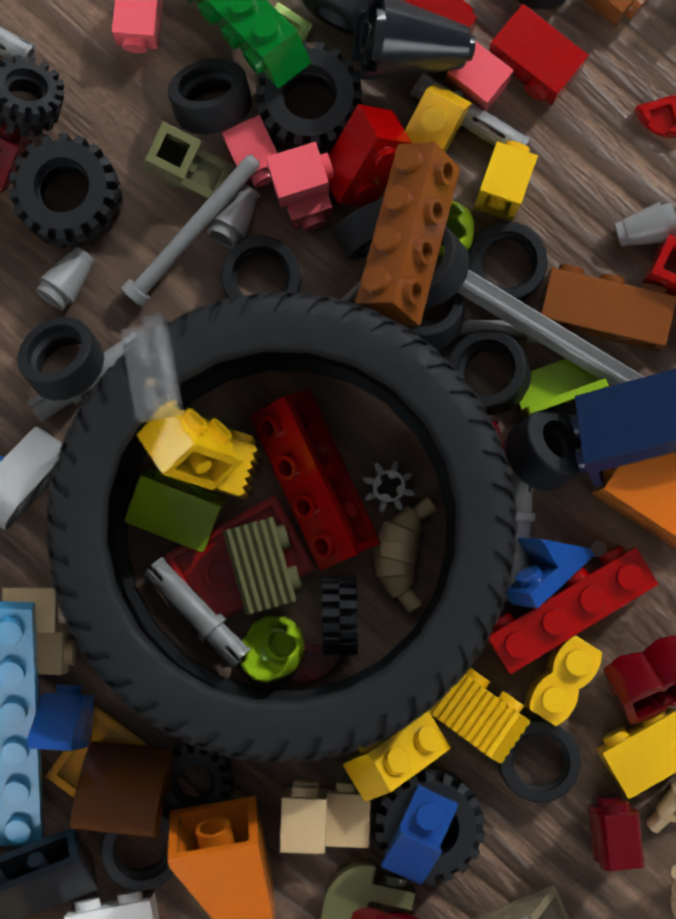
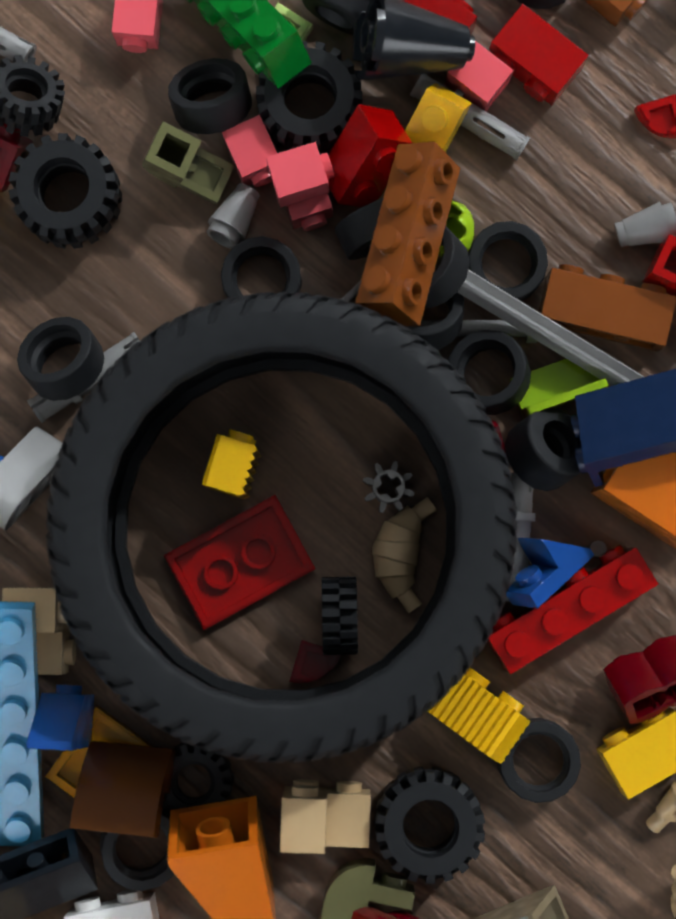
light grey cone [36,247,95,311] -> none
light grey bar [121,154,260,307] -> none
clear bracket [121,314,184,422] -> none
lime panel [125,467,228,552] -> none
yellow brick [136,404,243,490] -> none
light grey pin [143,557,251,669] -> none
olive brick [223,517,303,615] -> none
lime hair [241,615,305,683] -> none
red brick [249,388,381,571] -> none
yellow brick [342,711,451,802] -> none
blue slope [381,784,459,885] -> none
yellow brick [473,140,538,221] -> none
yellow brick [524,635,602,726] -> none
dark red brick [588,795,645,871] -> none

